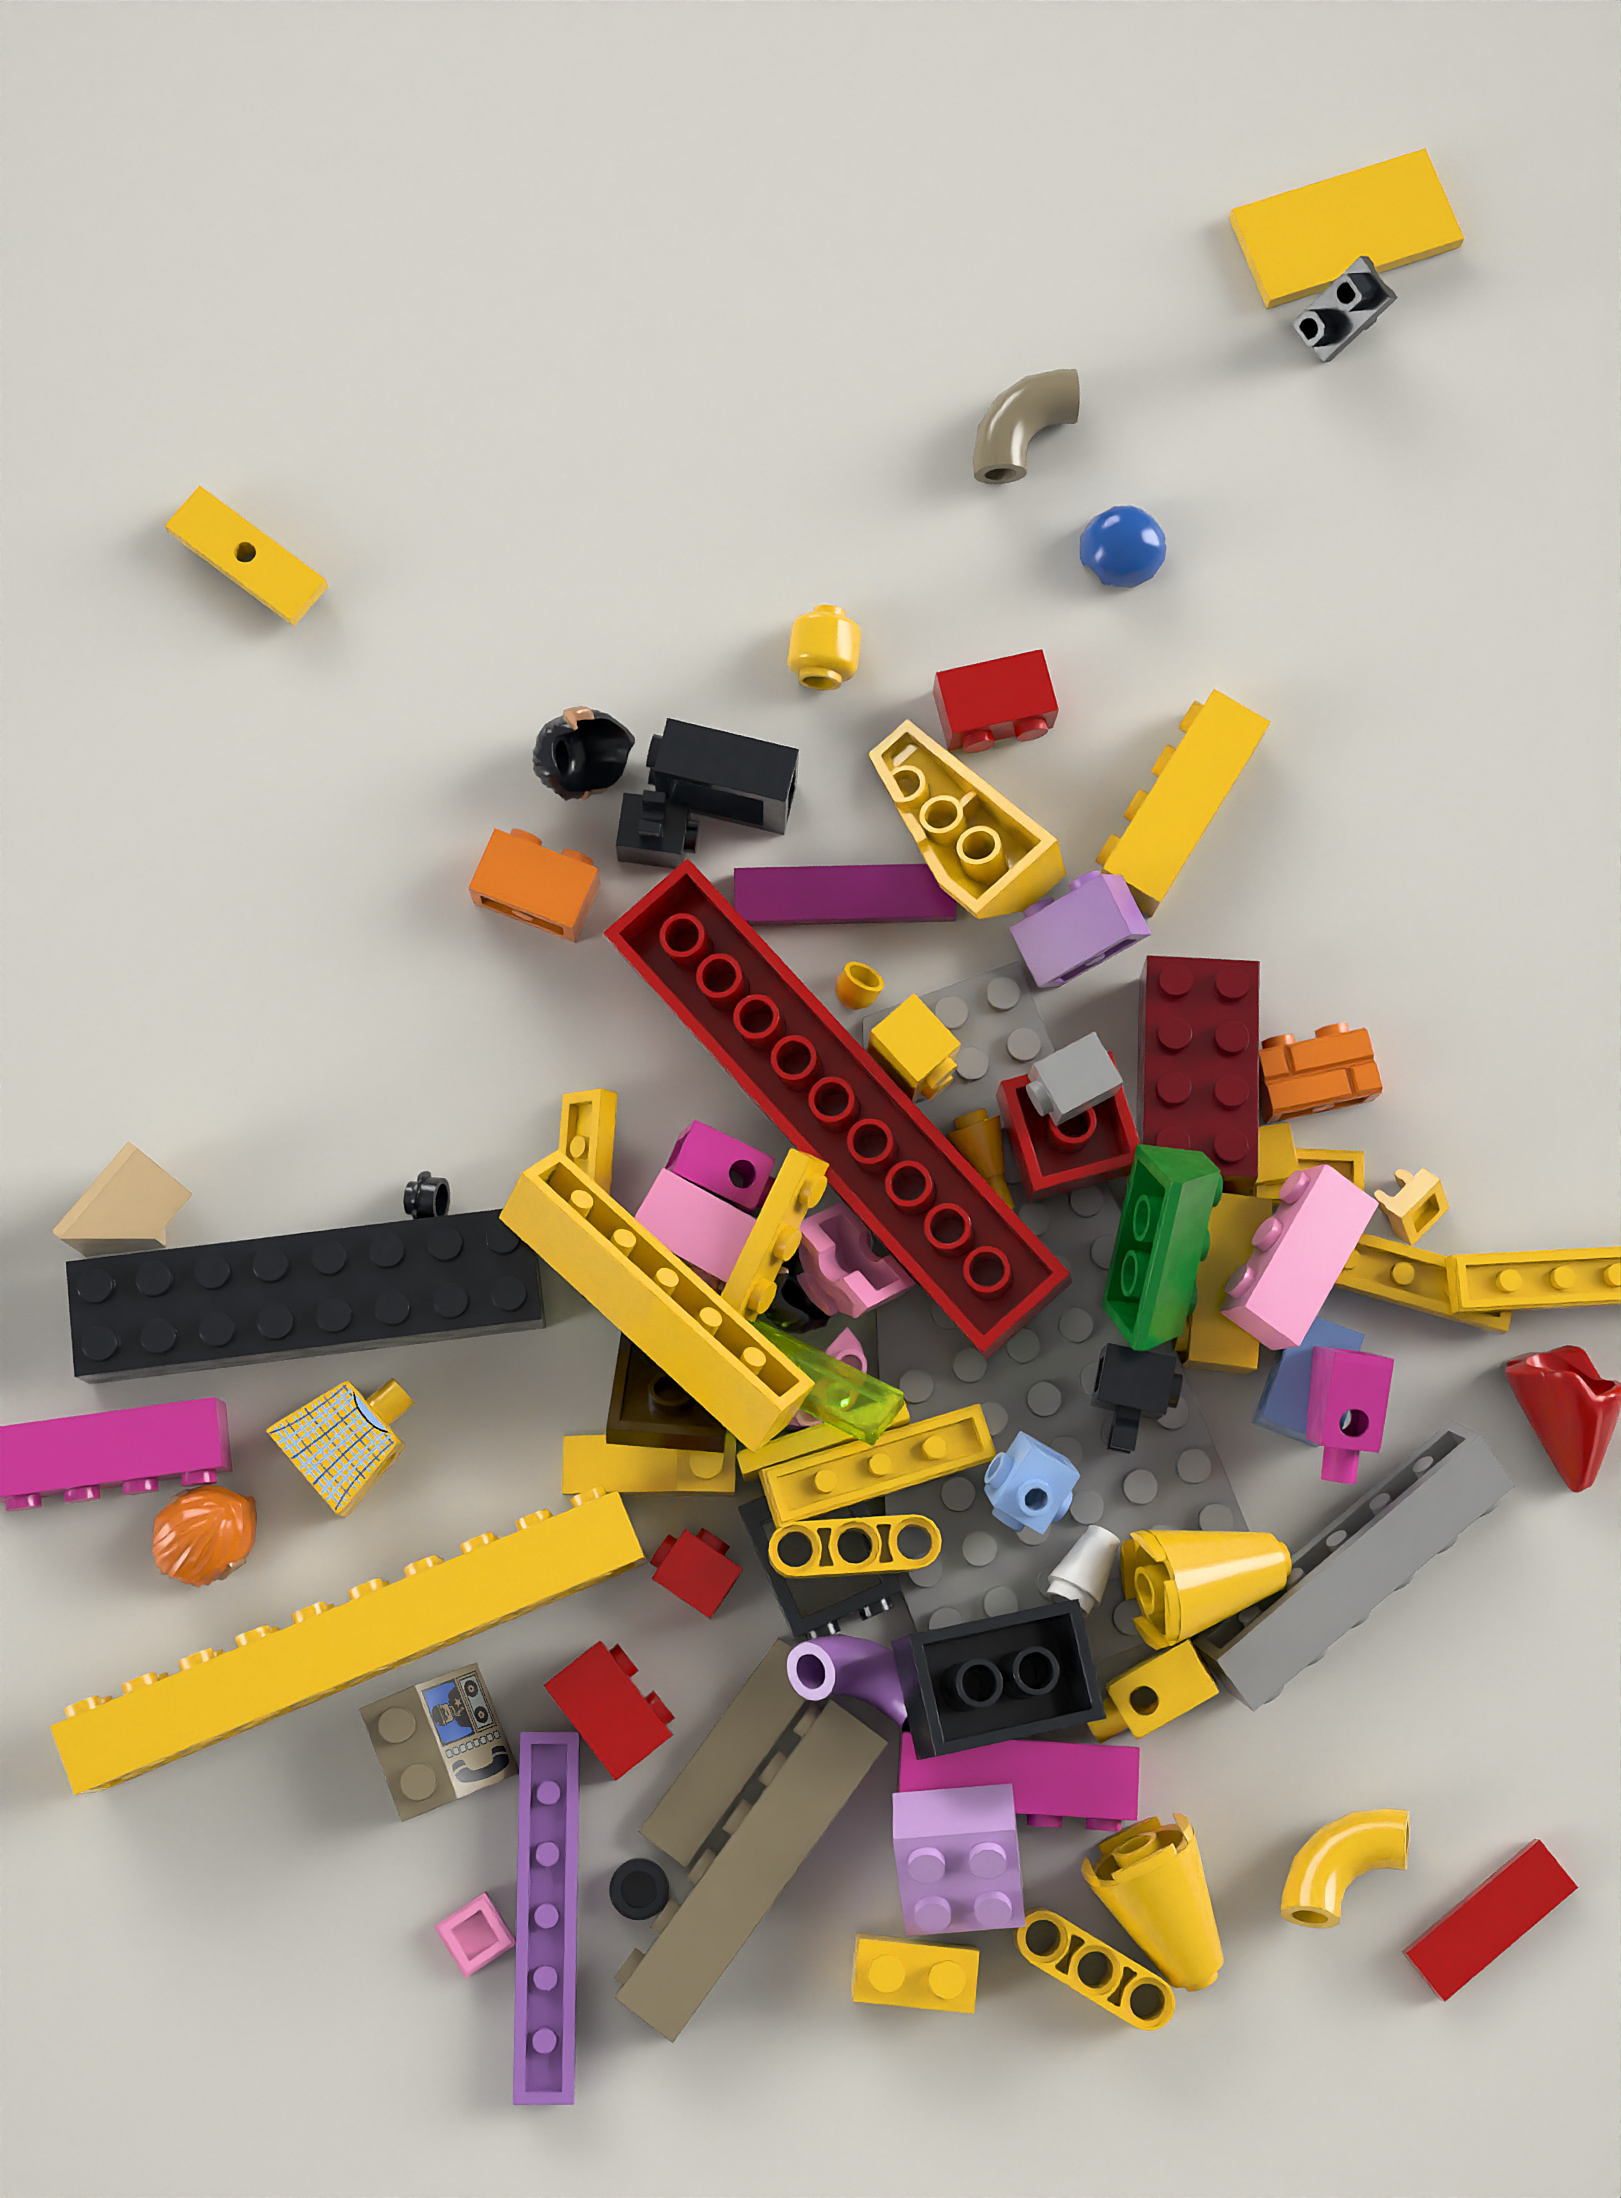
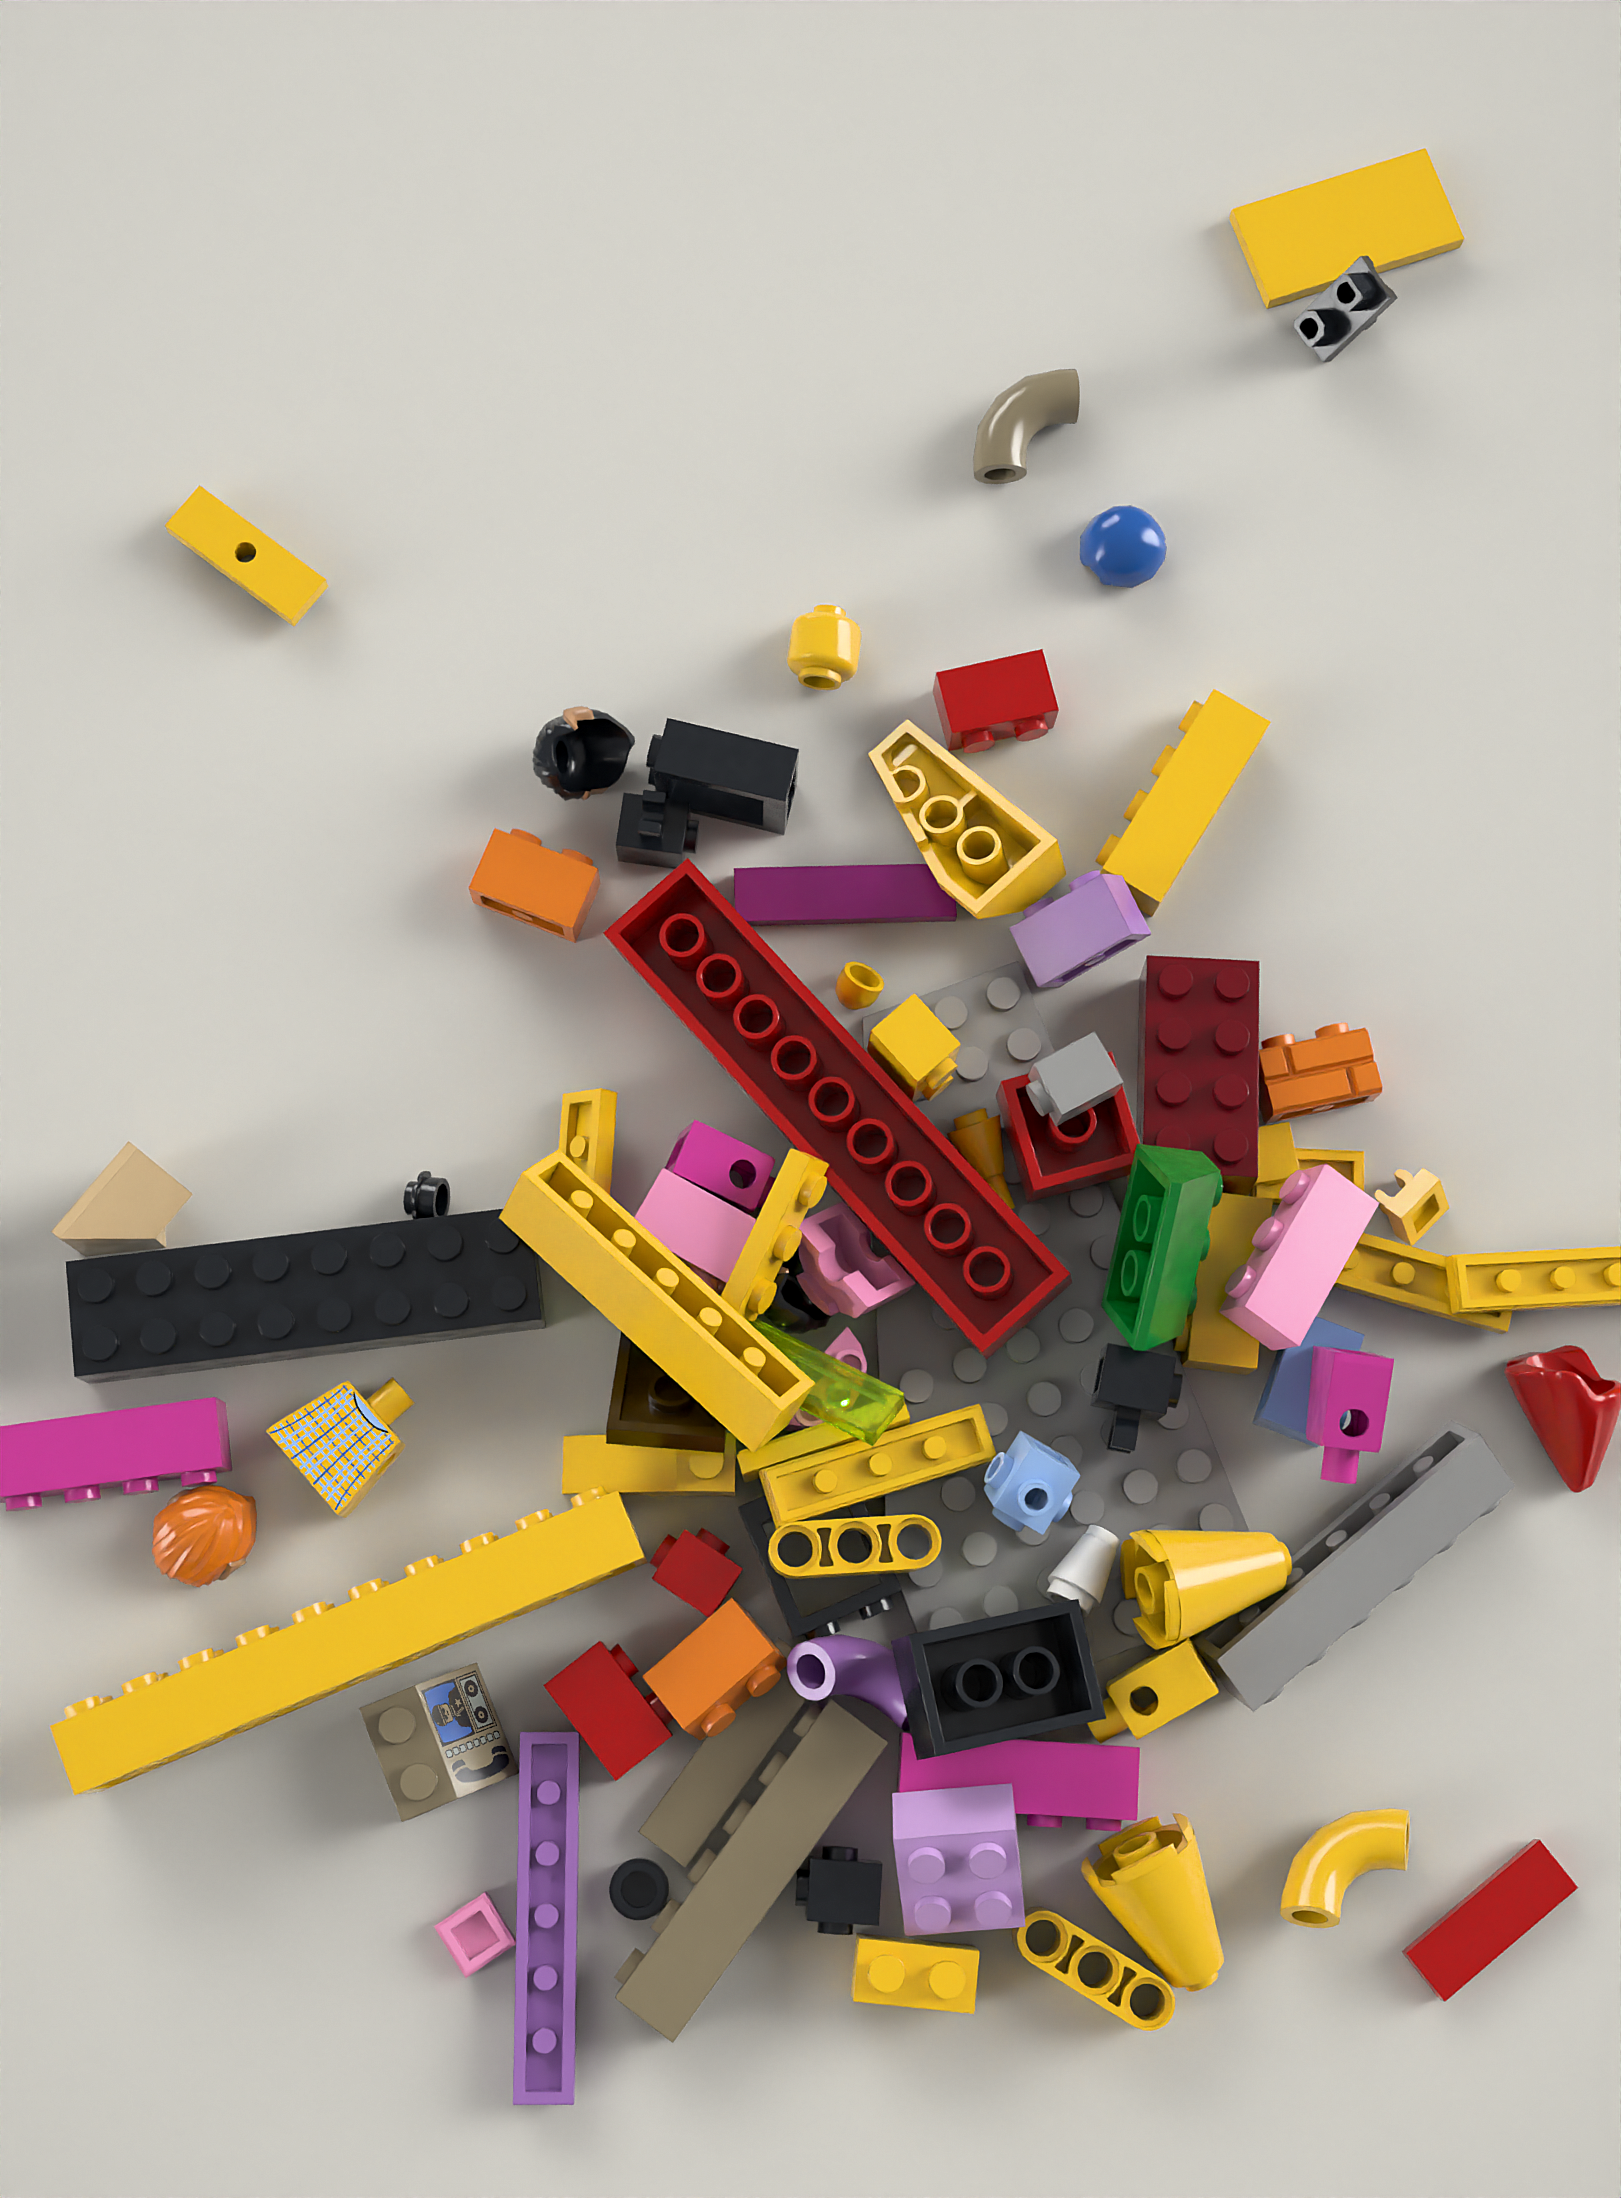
none -> orange brick [642,1598,787,1741]
none -> black brick [795,1846,883,1935]

